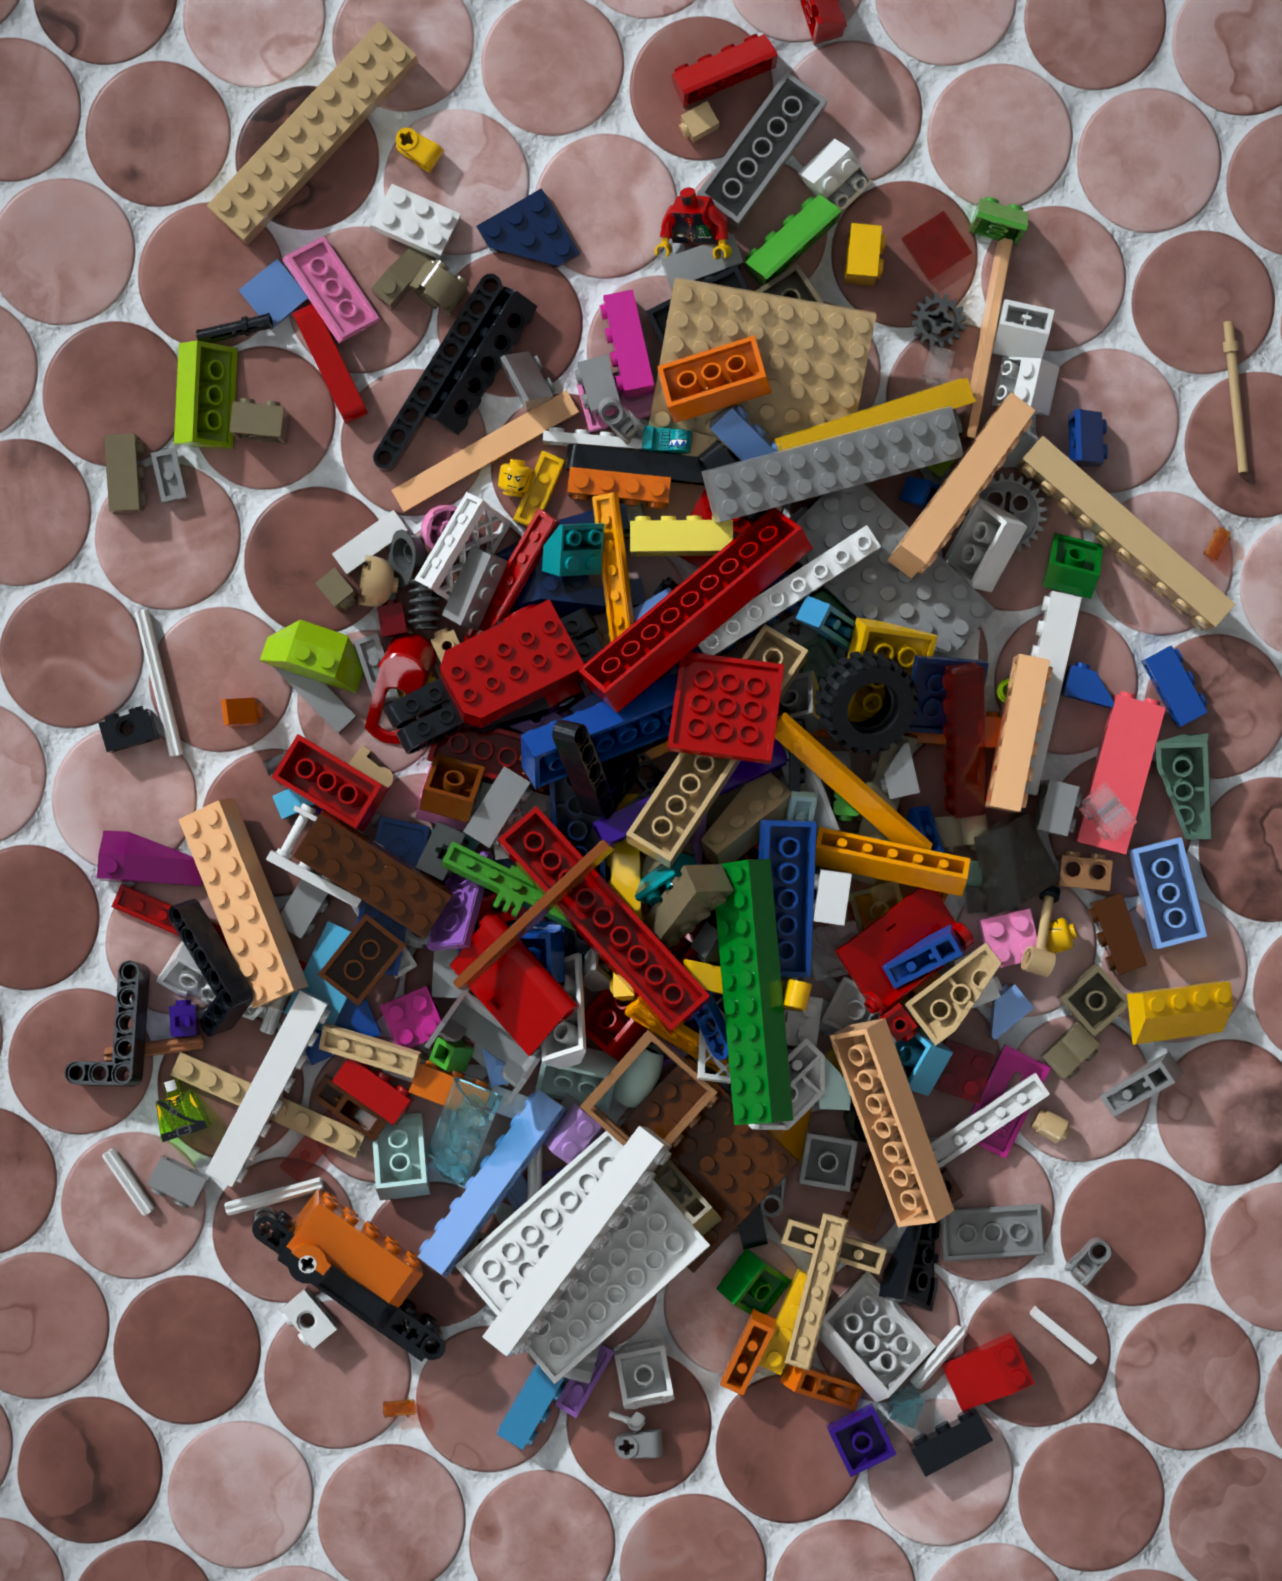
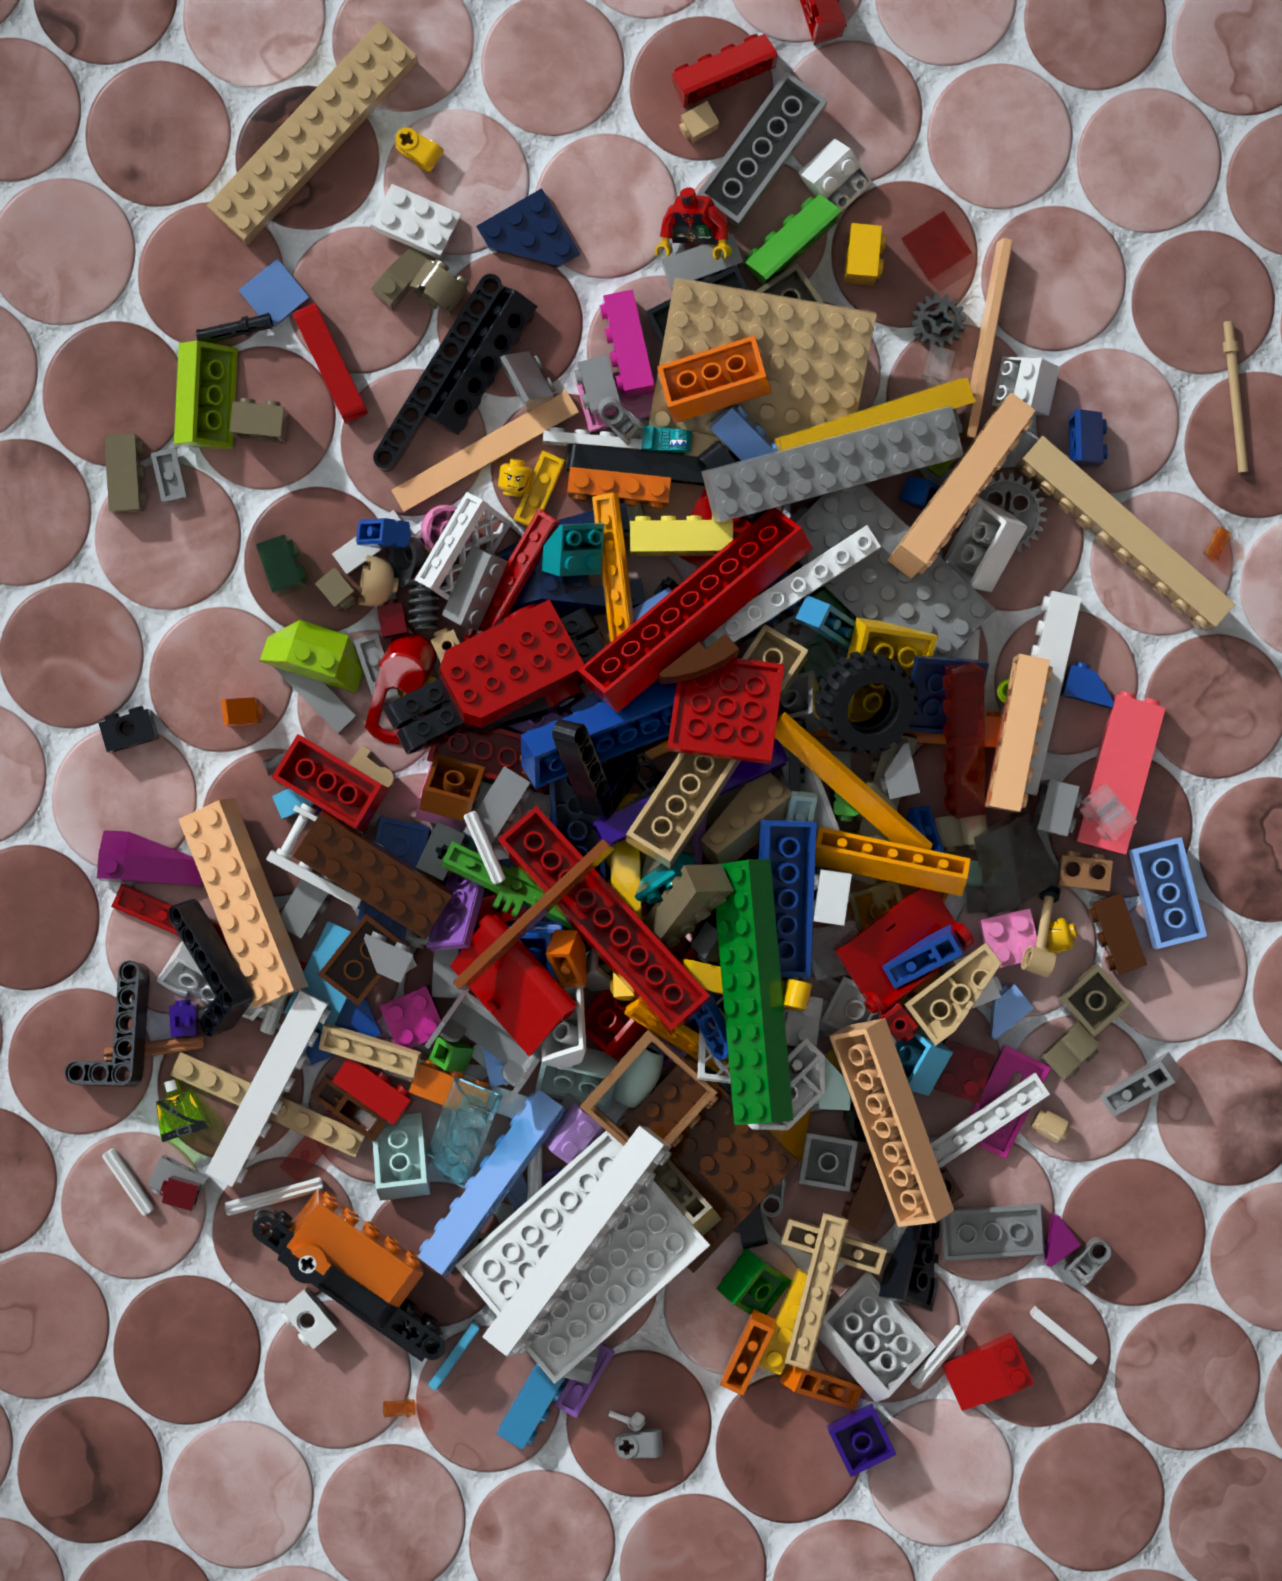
white axle [135,609,183,757] -> none
bright pink tile [282,236,380,343] -> none
white slope [614,1340,675,1409] -> none
clear light blue brick [888,1385,925,1429] -> none
black brick [909,1409,993,1477] -> none
bright green slope [969,197,1029,246] -> none
white slope [992,299,1055,358] -> none
green slope [1042,532,1103,599] -> none
yellow slope [1127,981,1234,1045] -> none
blue brick [1141,645,1208,728] -> none
sand green wedge [1156,733,1212,840] -> none
none -> dark red brick [160,1175,202,1211]
none -> clear green brick [256,534,309,597]
none -> blue brick [356,518,411,549]
none -> light grey slope [364,931,414,983]
none -> medium azure tile [428,1319,481,1391]
none -> white axle [464,811,505,884]
none -> orange slope [546,930,587,988]
none -> reddish brown slope [658,634,739,685]
none -> magenta slope [1043,1212,1081,1267]

